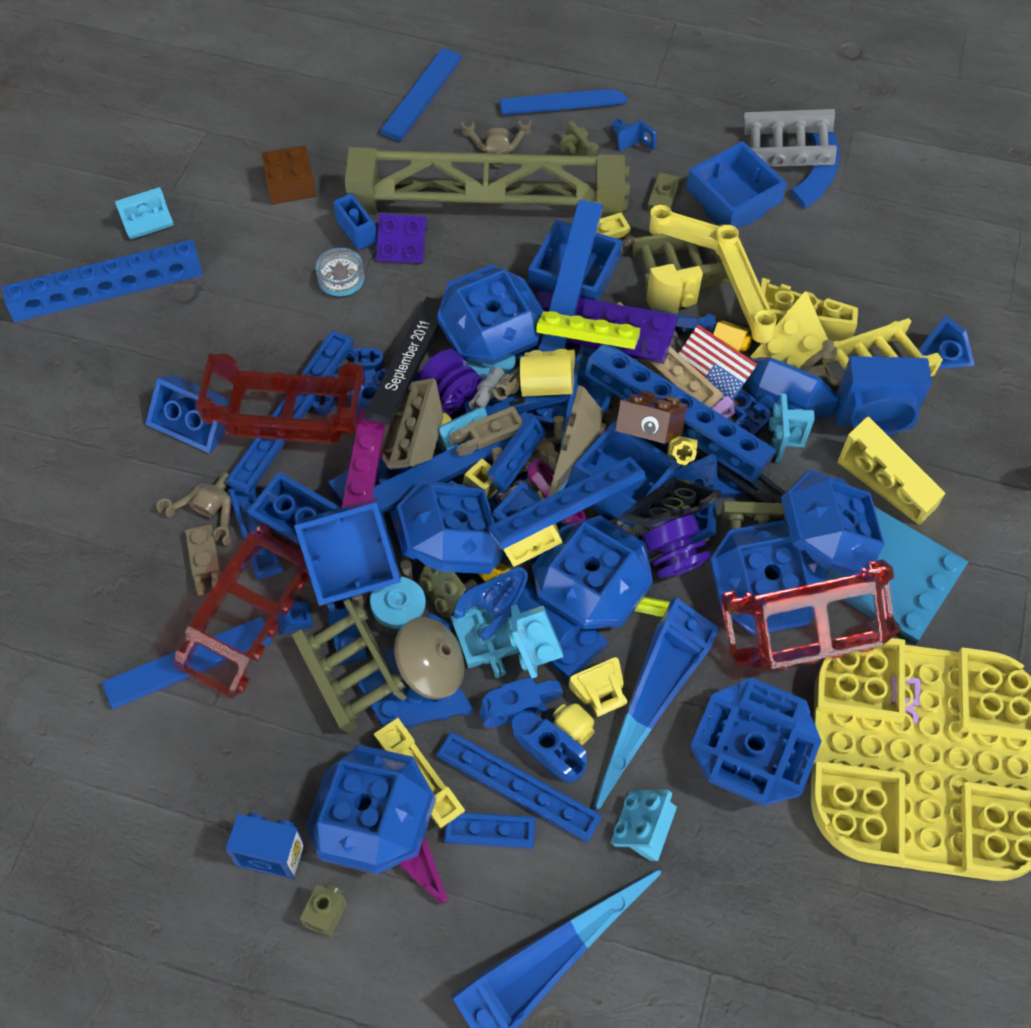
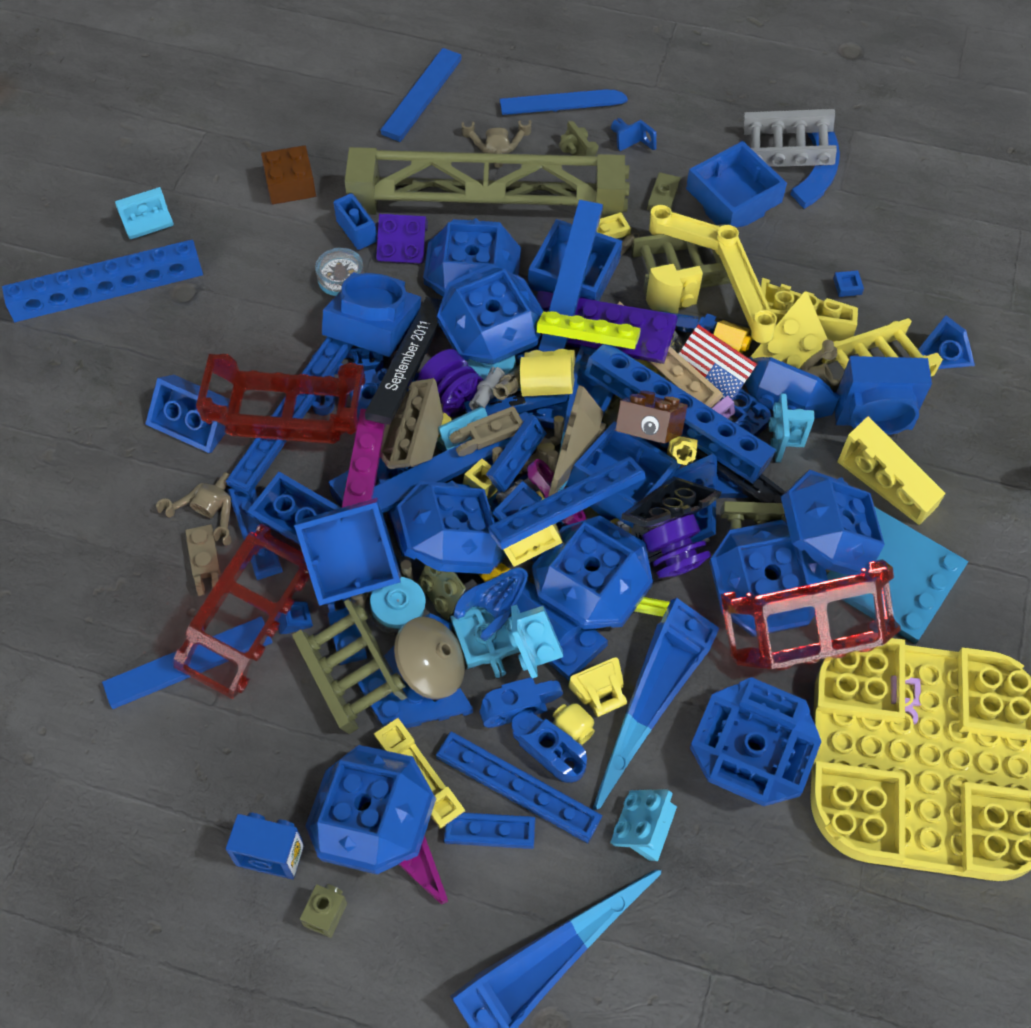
none -> blue container [322,272,421,357]
none -> blue piece [423,218,521,297]
none -> blue plate [833,271,864,297]

